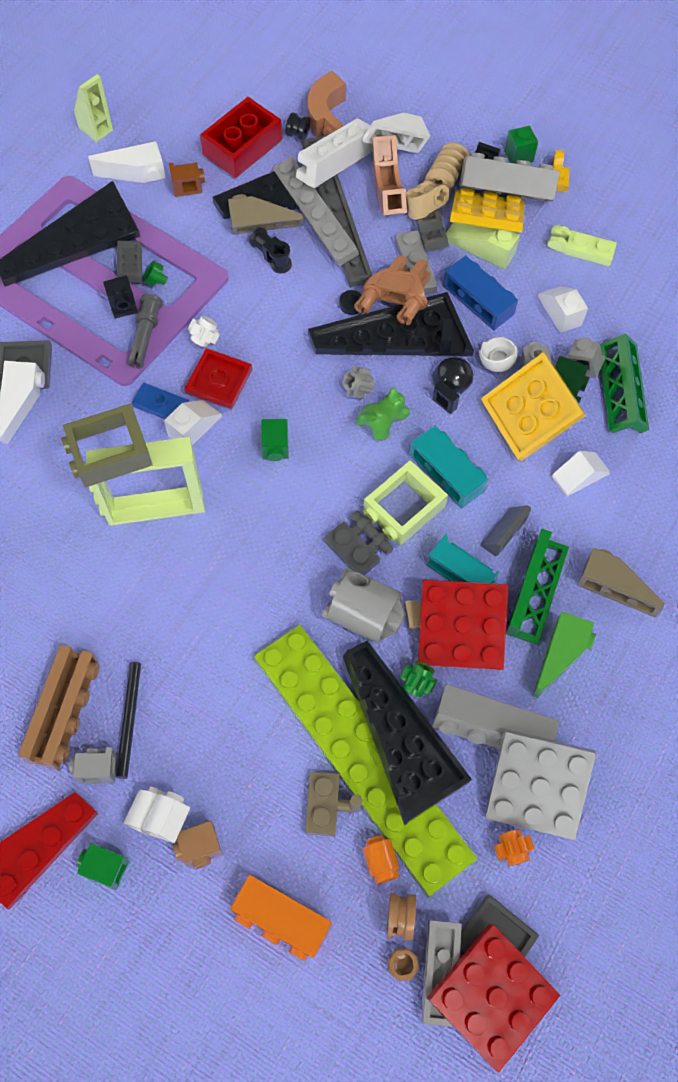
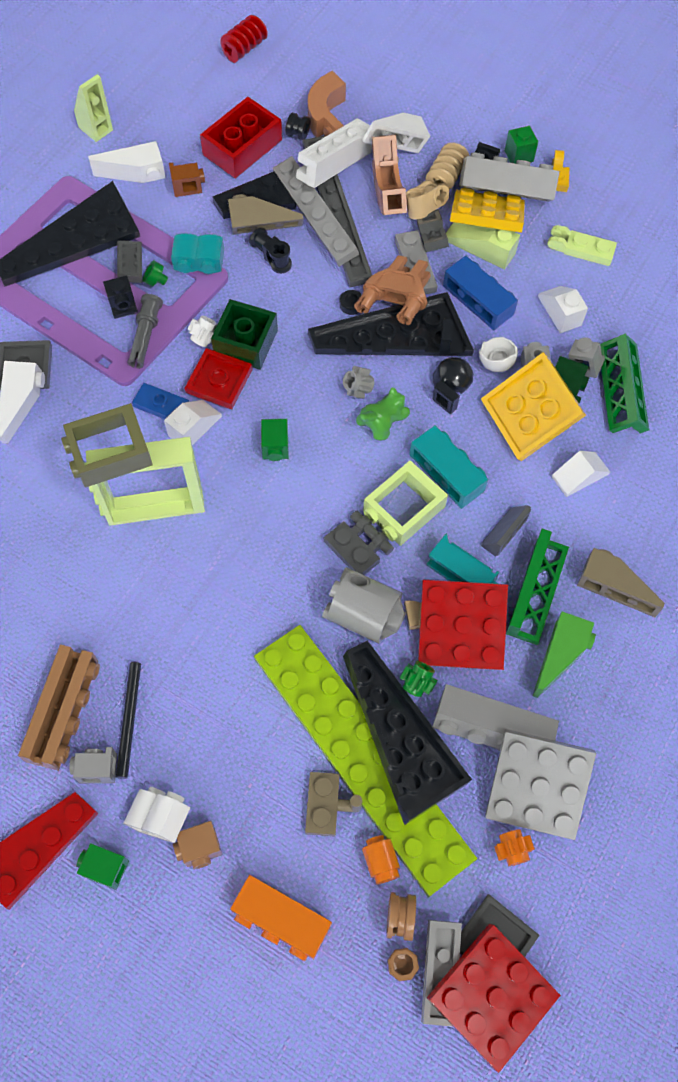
none -> teal brick [171,233,225,274]
none -> dark green brick [211,299,278,370]
none -> red piece [220,15,268,63]

